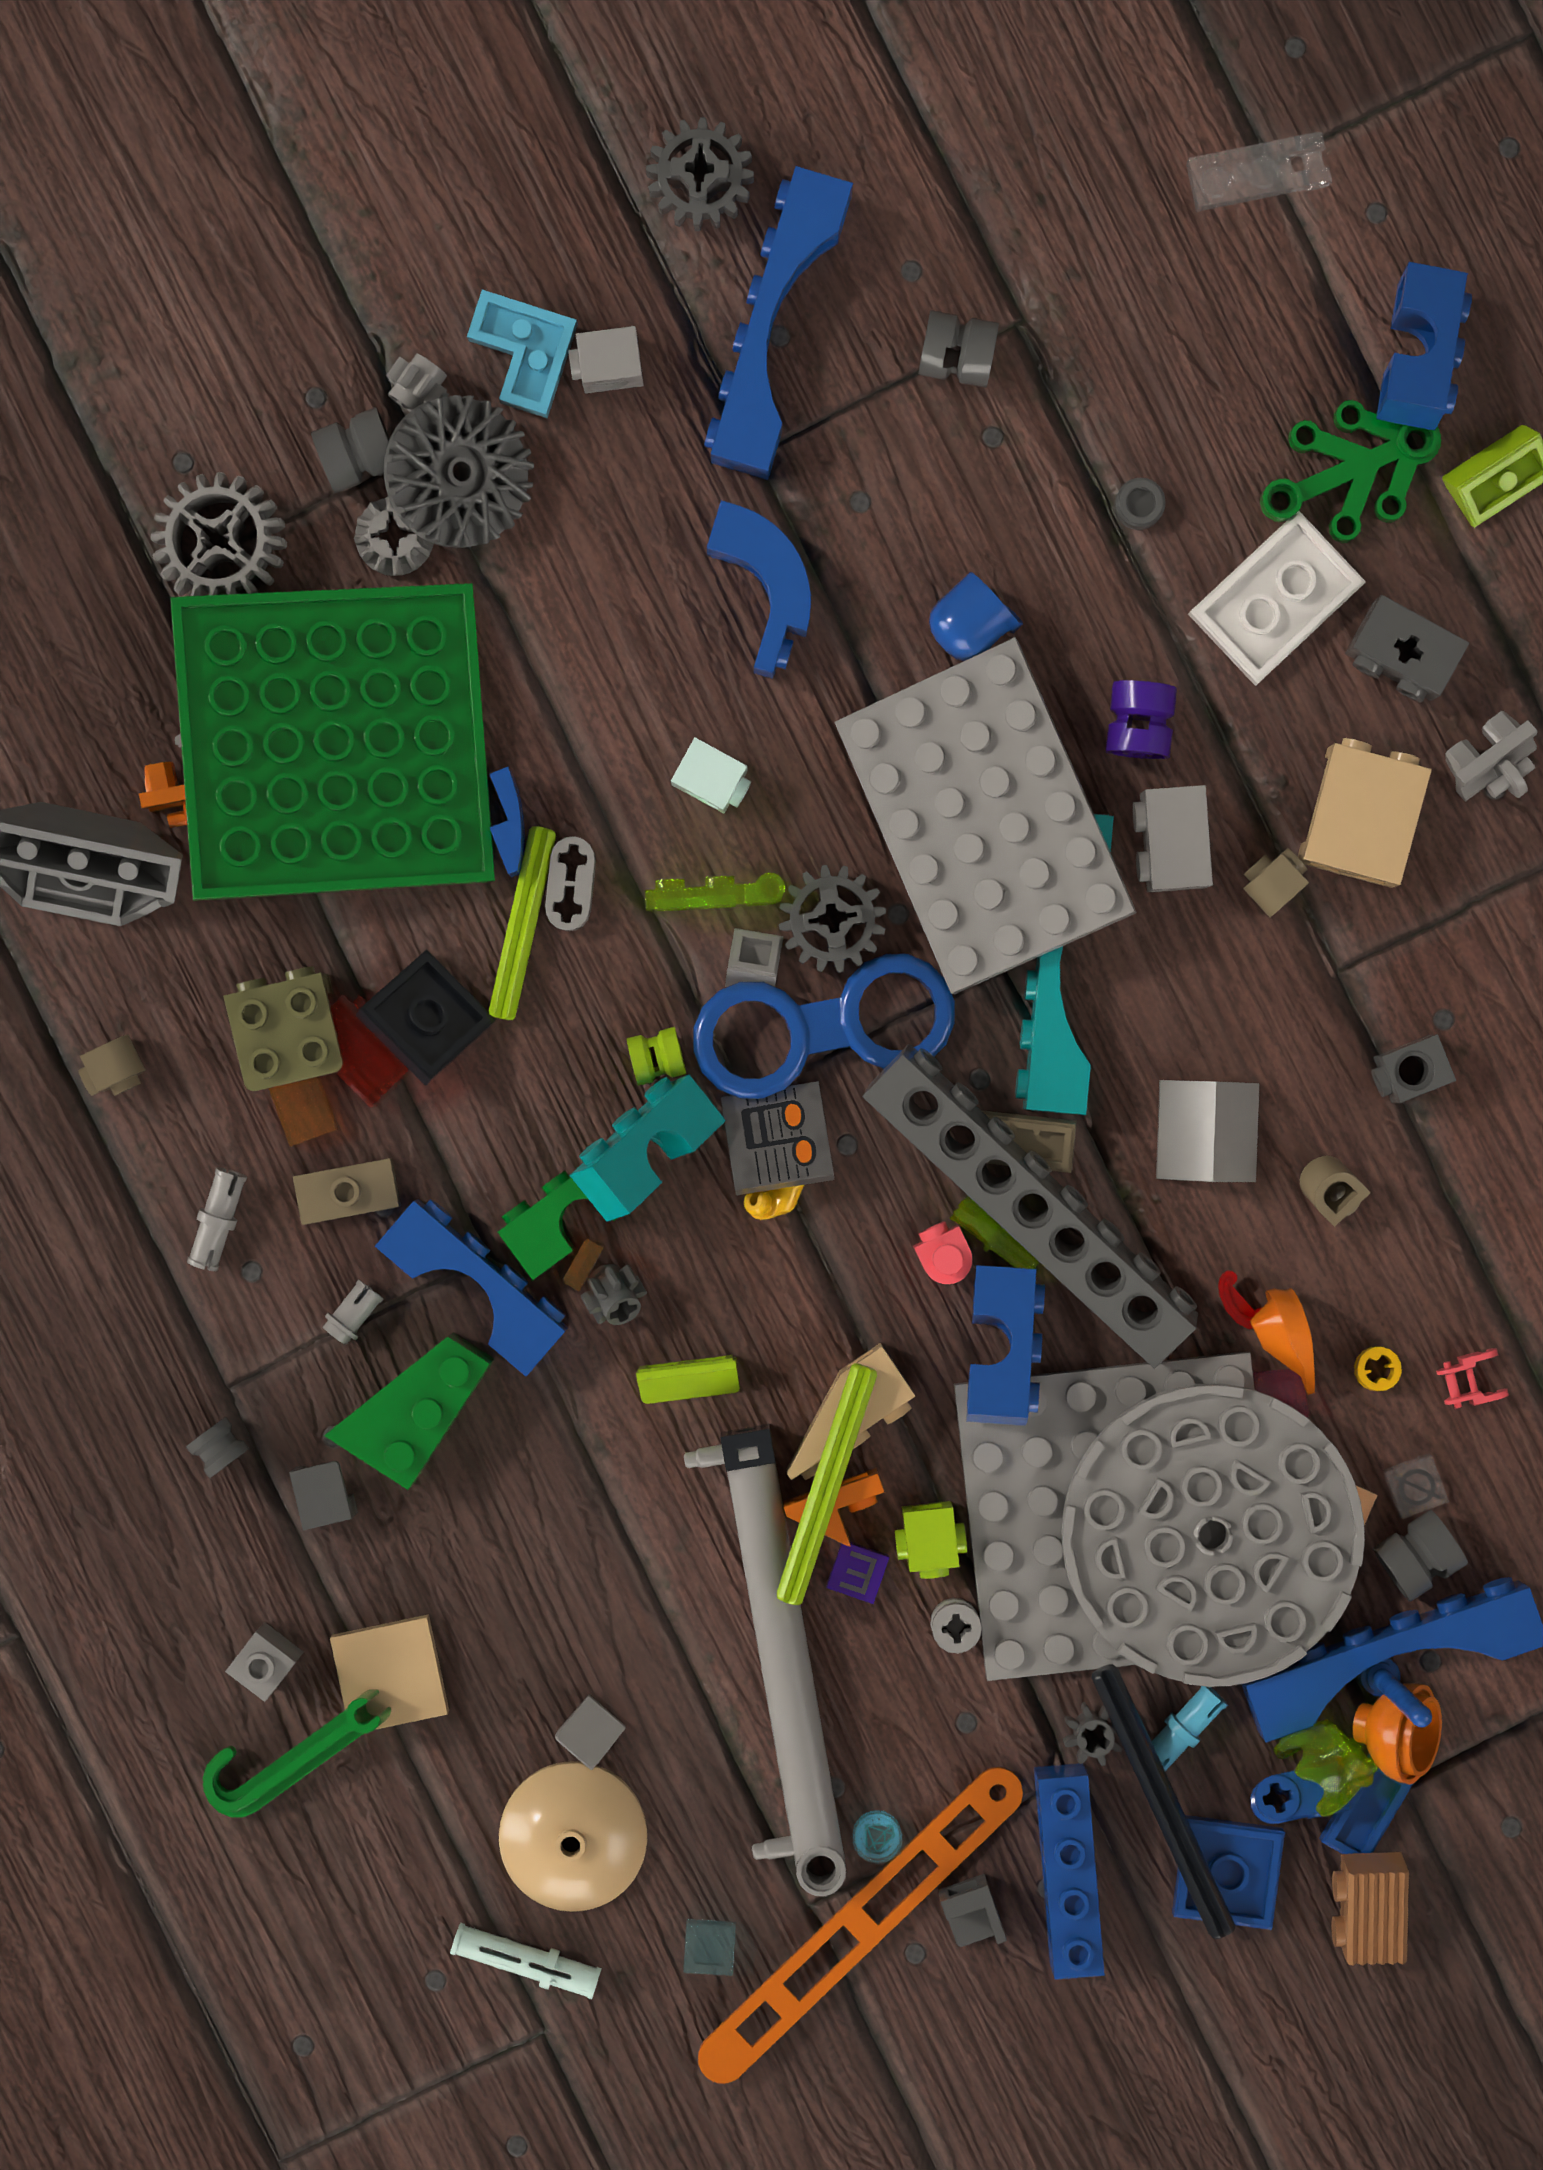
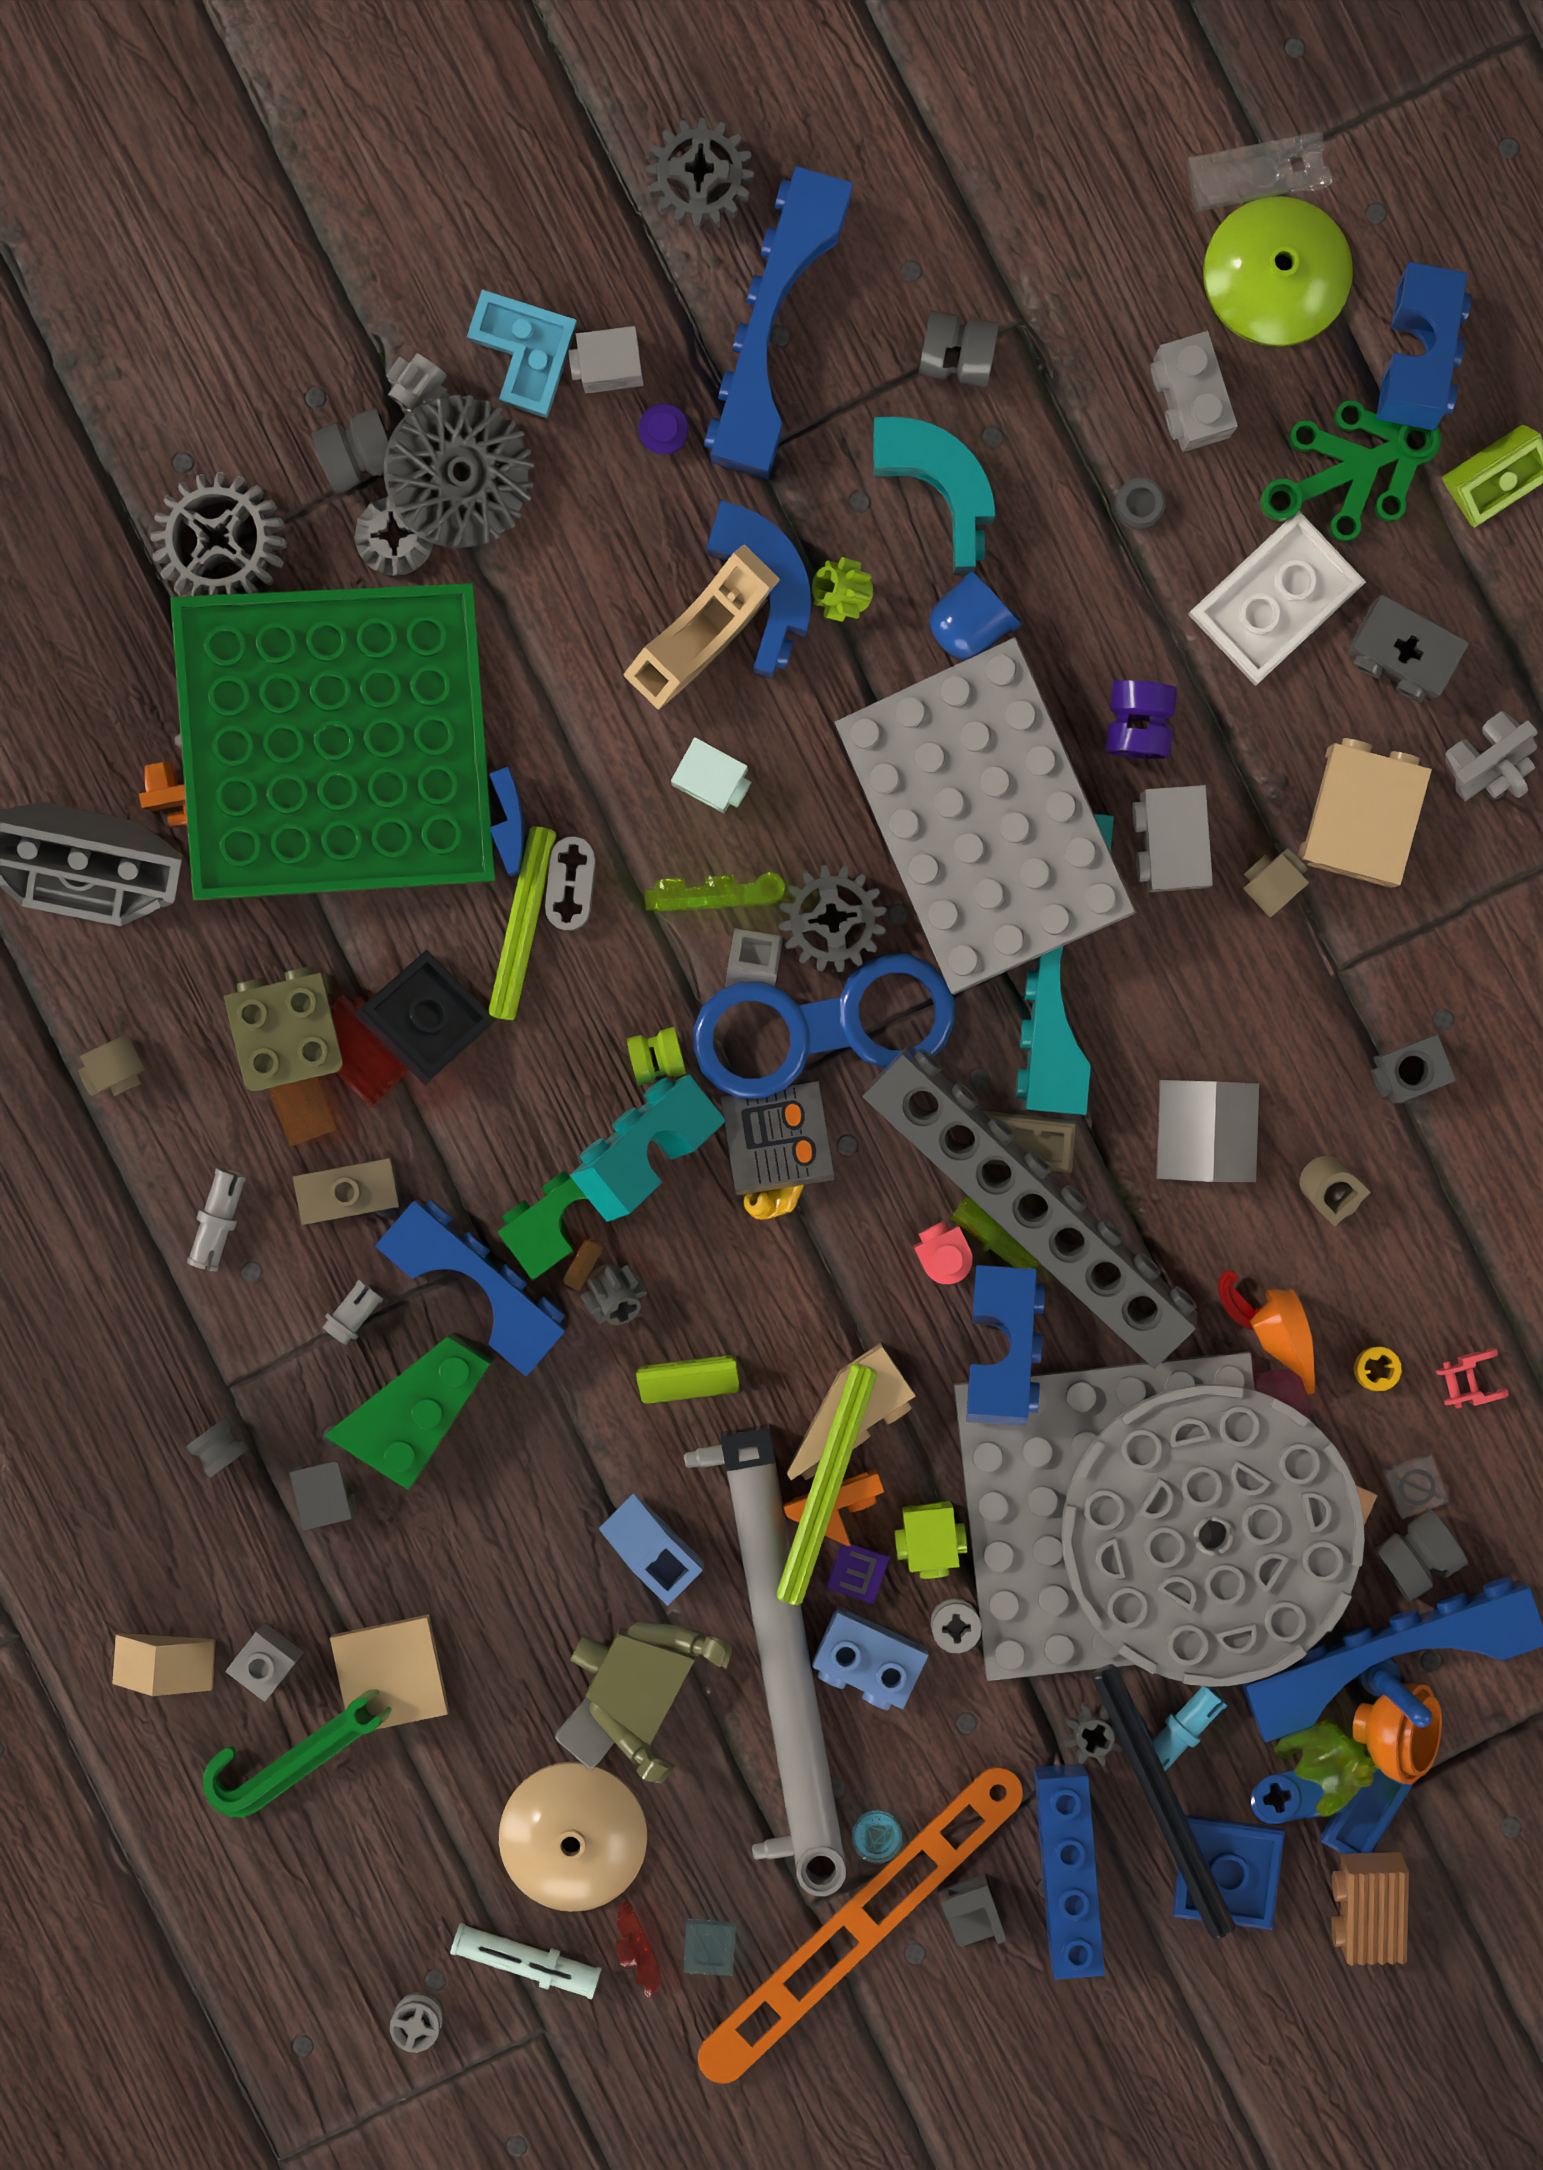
none -> tan slope [113,1633,216,1696]
none -> light grey wheel [390,1992,443,2053]
none -> olive torso [570,1622,732,1783]
none -> medium blue slope [599,1493,704,1606]
none -> clear red piece [616,1902,661,1997]
none -> tan arch [623,544,780,710]
none -> dark purple plate [639,404,688,455]
none -> lime gear [812,557,873,622]
none -> medium blue brick [812,1605,929,1710]
none -> teal arch [873,417,995,574]
none -> light grey brick [1150,331,1238,453]
none -> lime dish [1203,196,1353,347]

